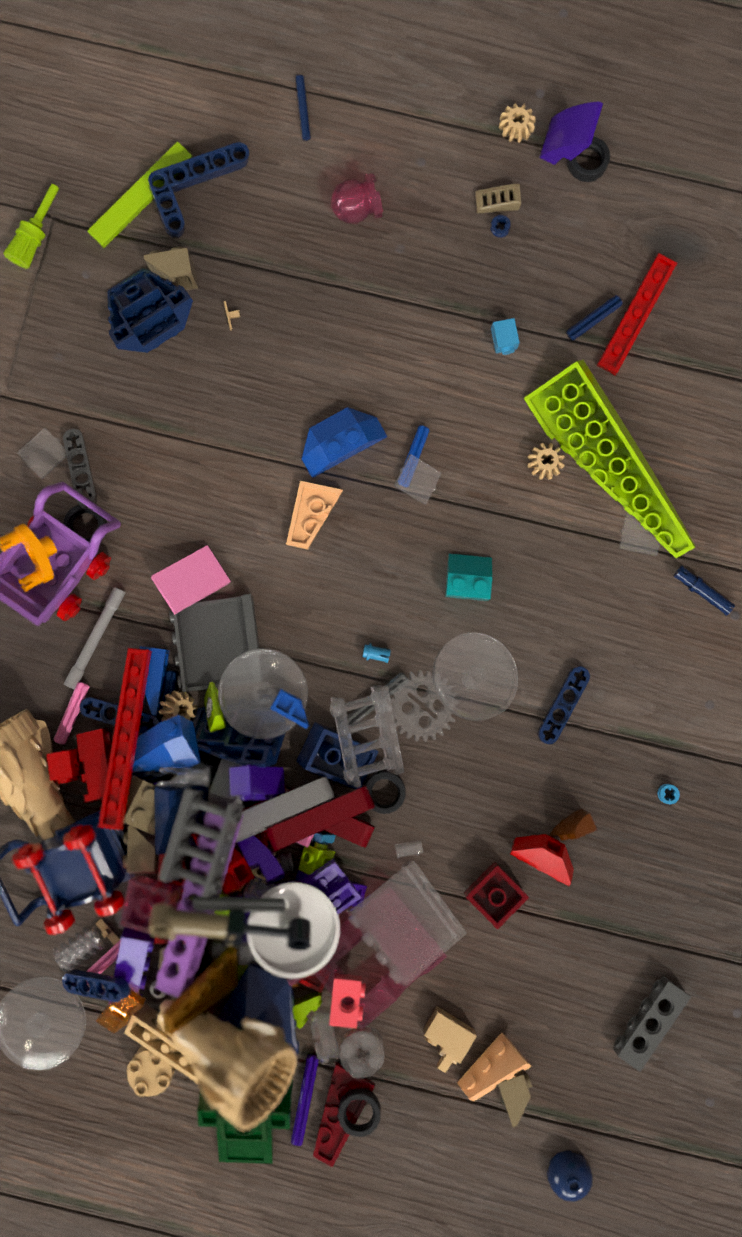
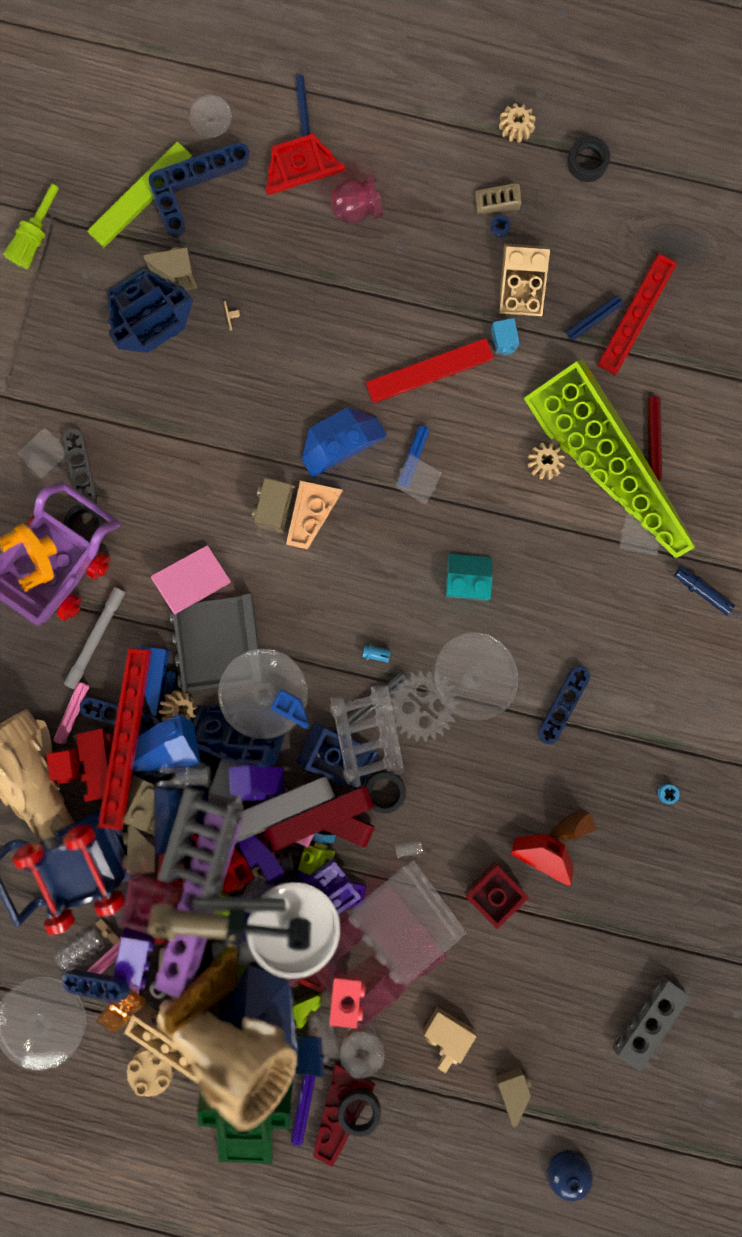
lime slope [204,682,226,732] -> none
light nougat wing [457,1032,531,1101] -> none
dark purple slope [540,101,603,165] -> none
none -> clear dish [189,95,232,137]
none -> dark tan brick [252,478,295,533]
none -> red wing [266,134,345,196]
none -> dark blue piece [295,1034,324,1077]
none -> red tile [365,338,494,404]
none -> tan slope [499,244,550,316]
none -> dark red axle [648,396,662,481]

